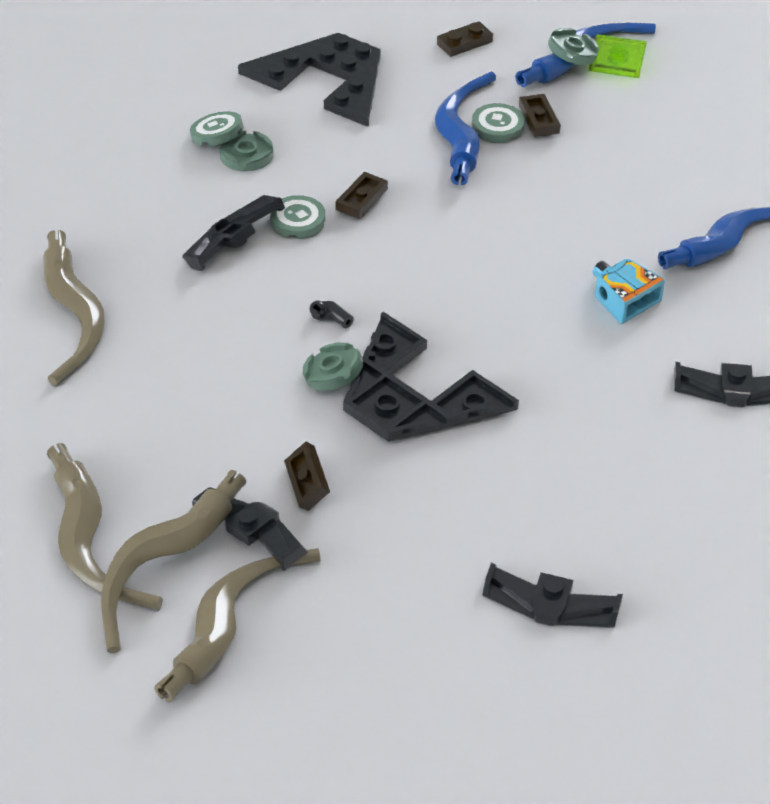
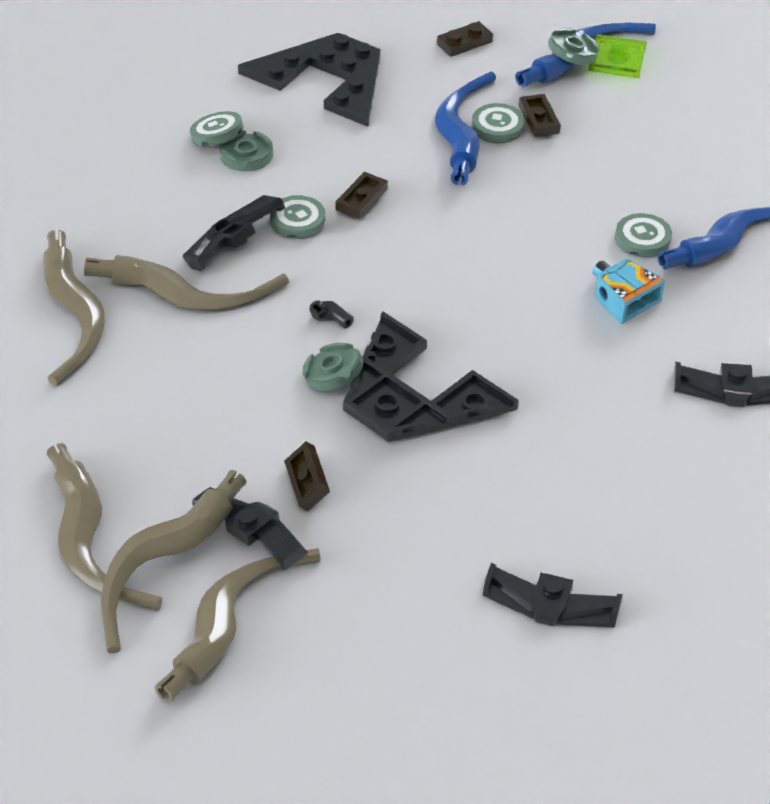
none -> dark tan animal [84,255,289,310]
none -> sand green tile [615,213,672,257]

